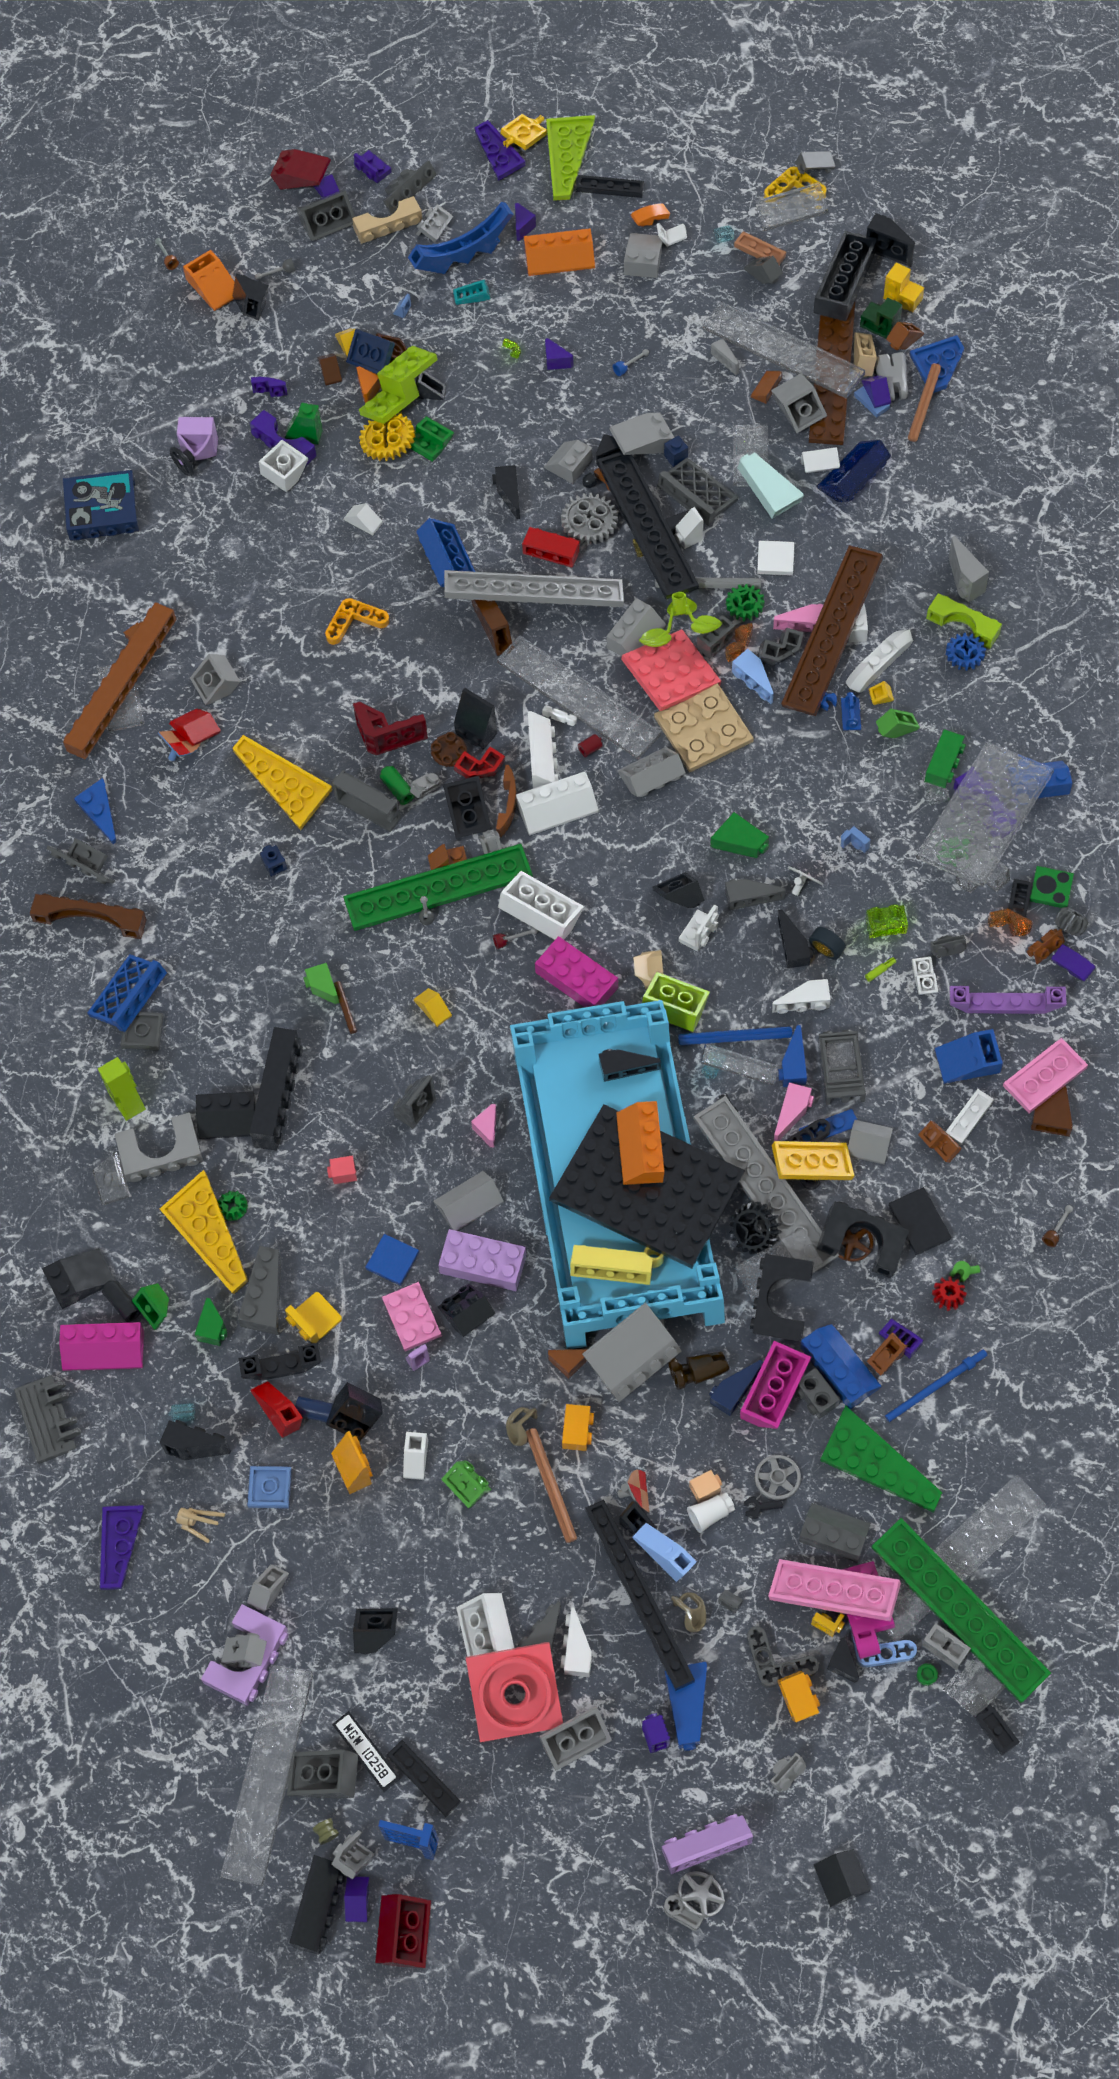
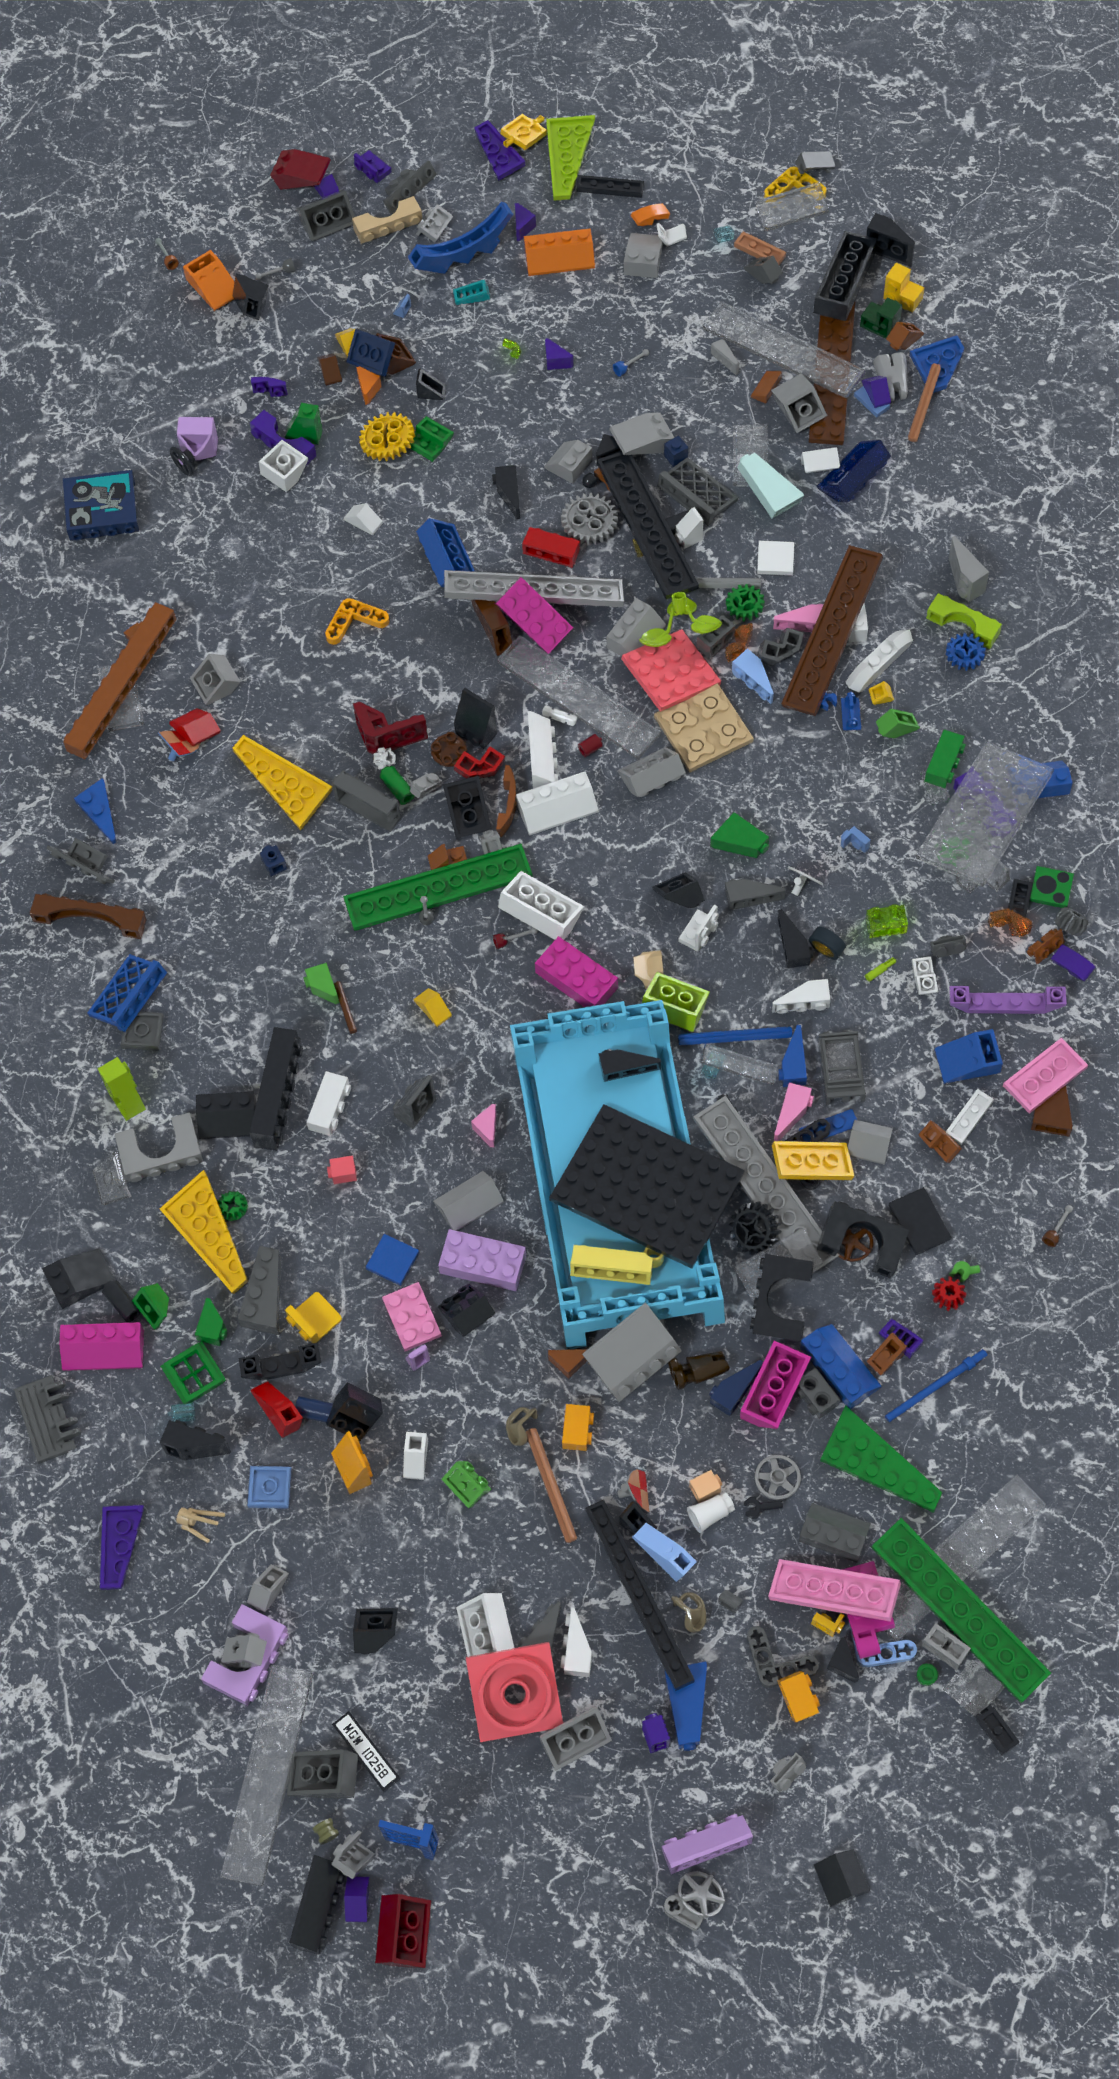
lime bracket [359,345,438,424] -> none
black tile [387,1740,461,1817] -> none
orange slope [616,1101,664,1185] -> none
tan slope [854,332,877,377] -> none
none -> green piece [160,1341,226,1406]
none -> white brick [307,1071,351,1136]
none -> white gear [373,747,396,770]
none -> dark pink brick [495,577,573,654]

